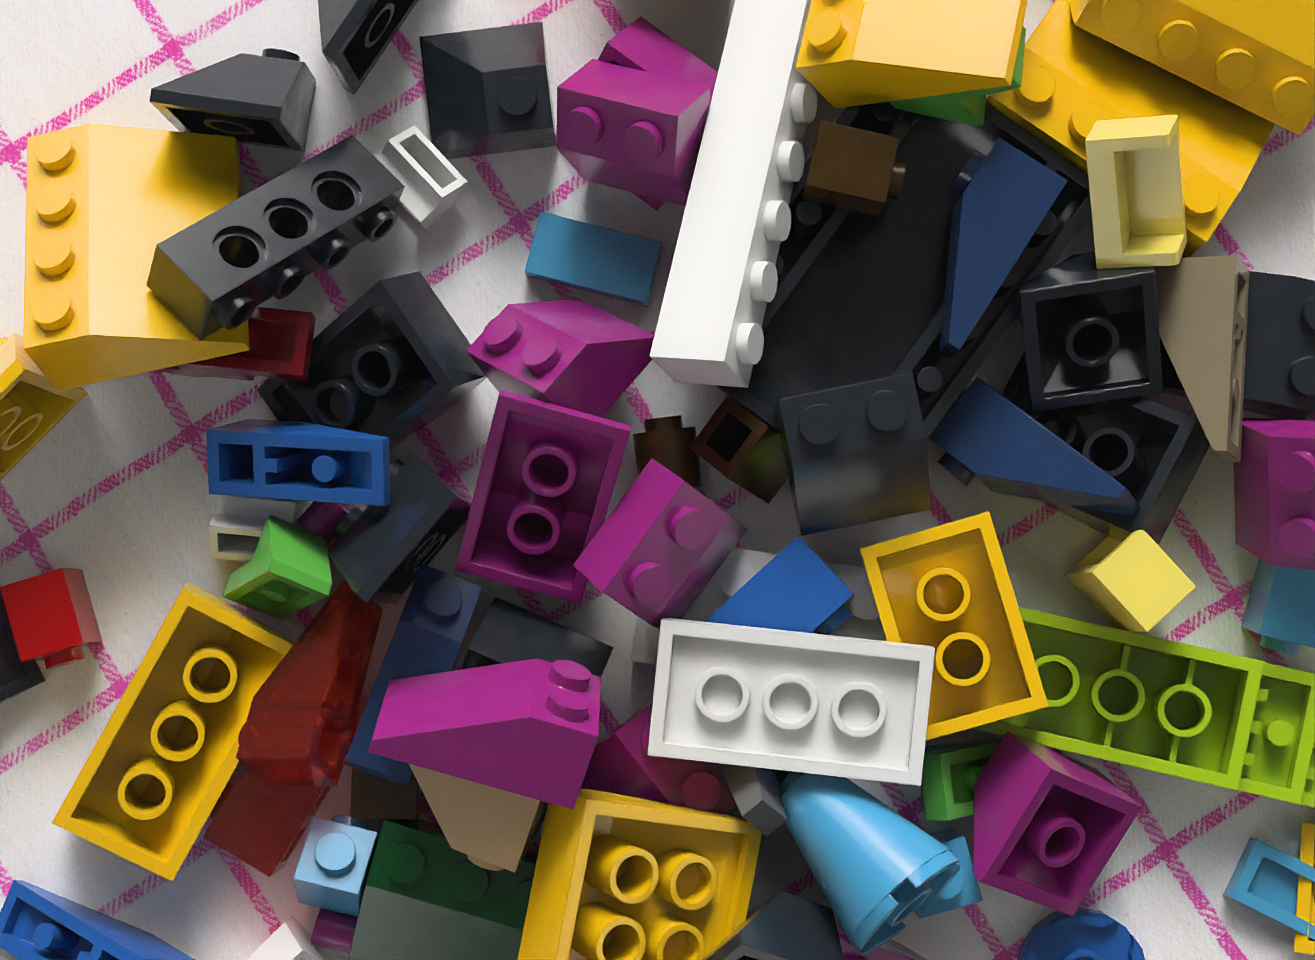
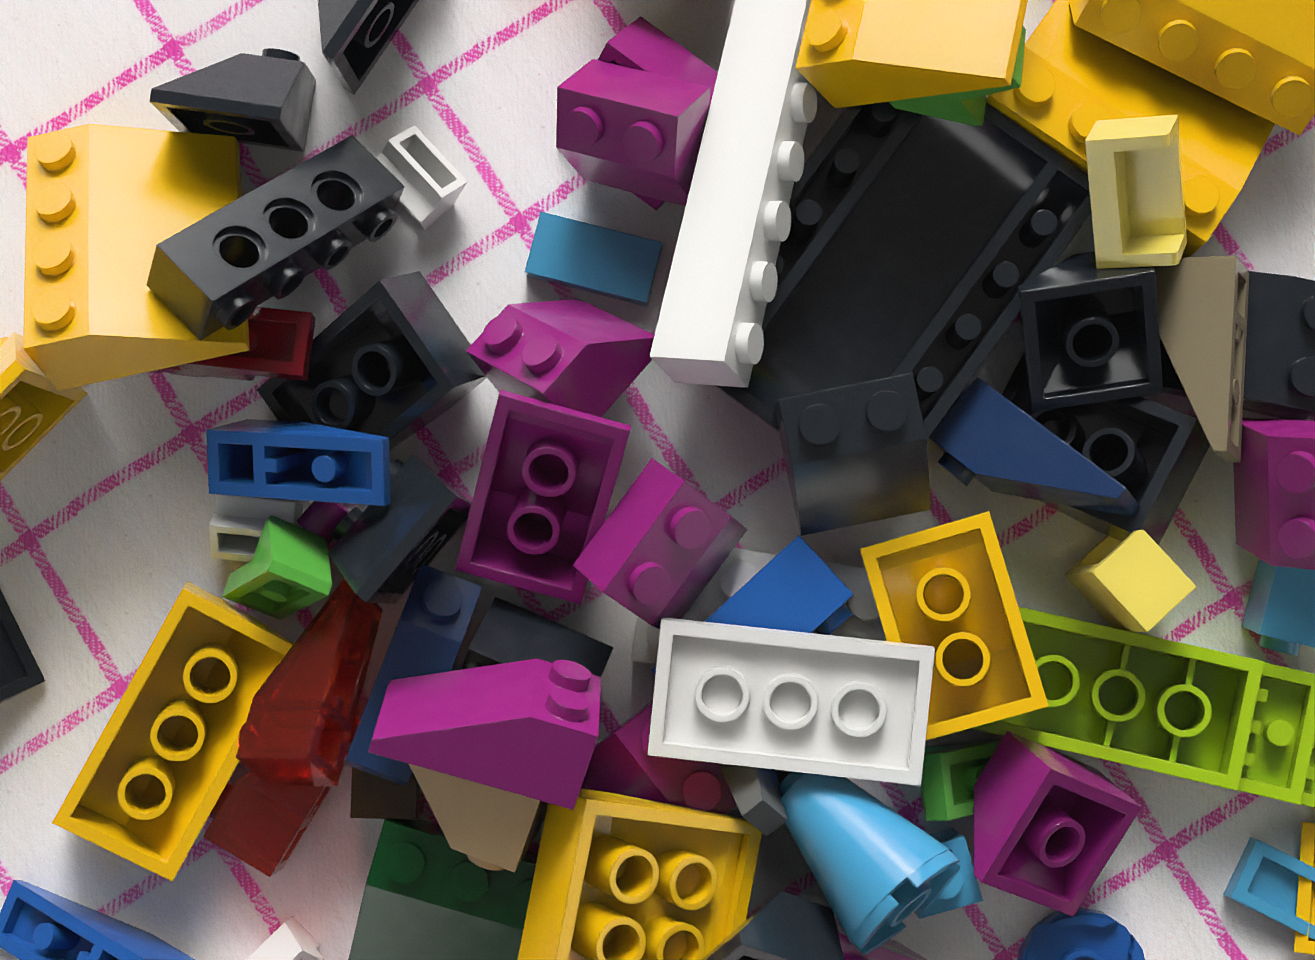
red brick [0,568,103,669] -> none
dark azure brick [293,815,378,917] -> none
magenta piece [311,908,358,954] -> none
black slope [419,22,556,159] -> none
dark brown brick [633,415,703,490] -> none
dark brown brick [689,396,788,504] -> none
dark brown brick [801,120,907,217] -> none
dark blue slope [939,138,1067,359] -> none

